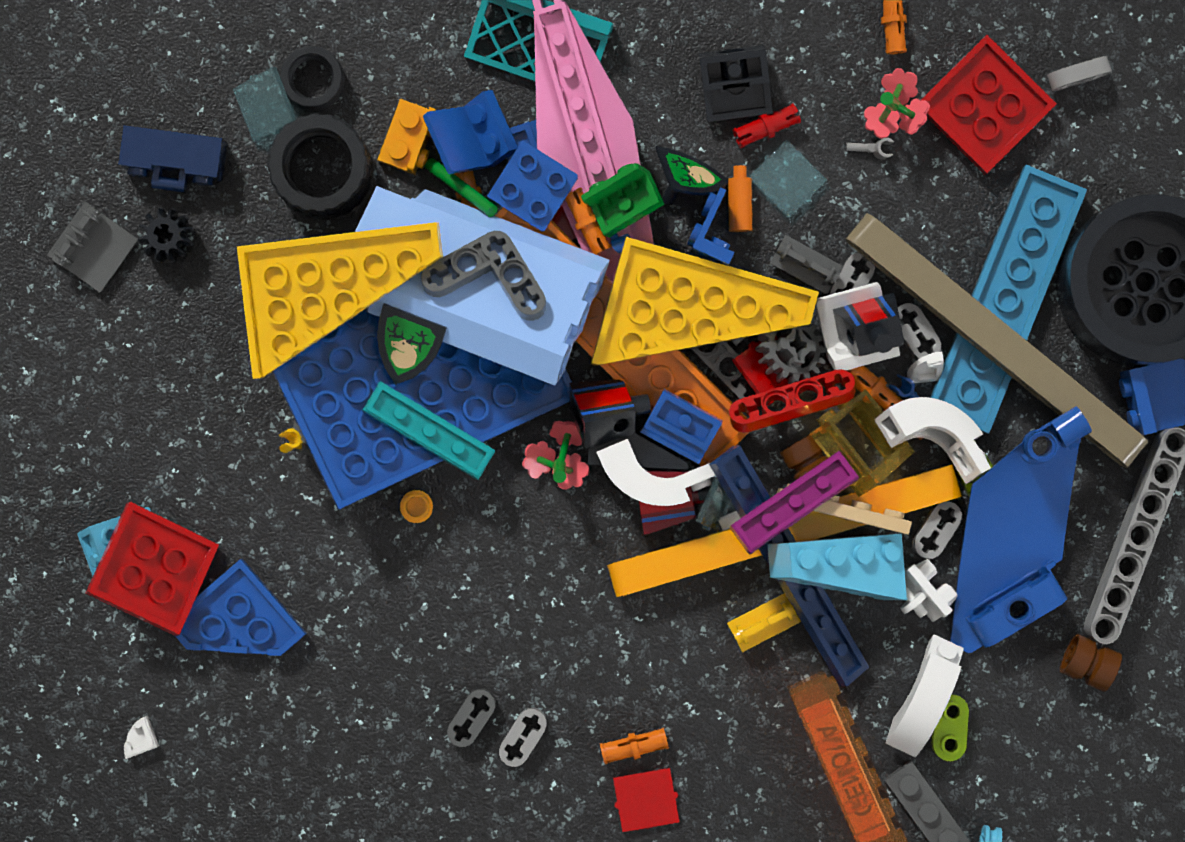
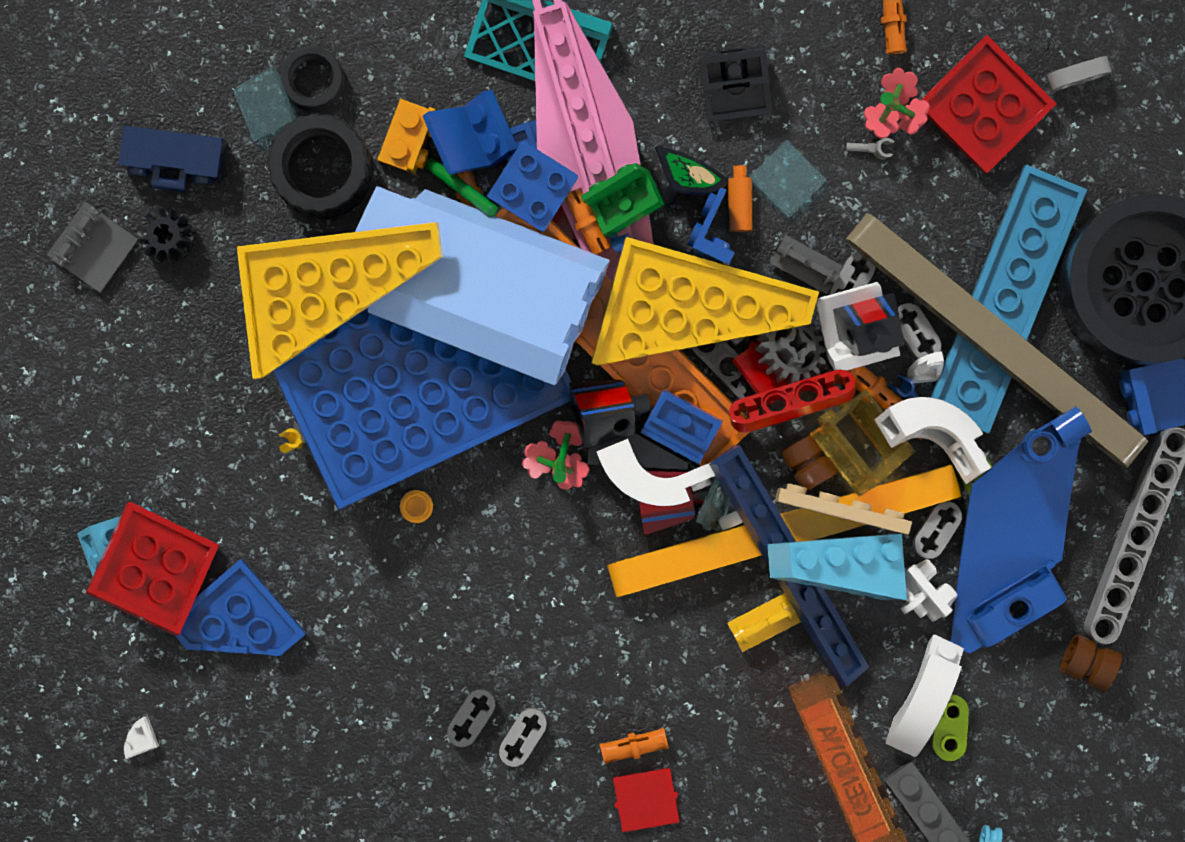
teal tile [362,381,495,480] -> none
shield [377,303,447,385] -> none
dark grey beam [421,231,546,321] -> none
magenta tile [730,451,859,555] -> none
red pin [732,103,801,148] -> none

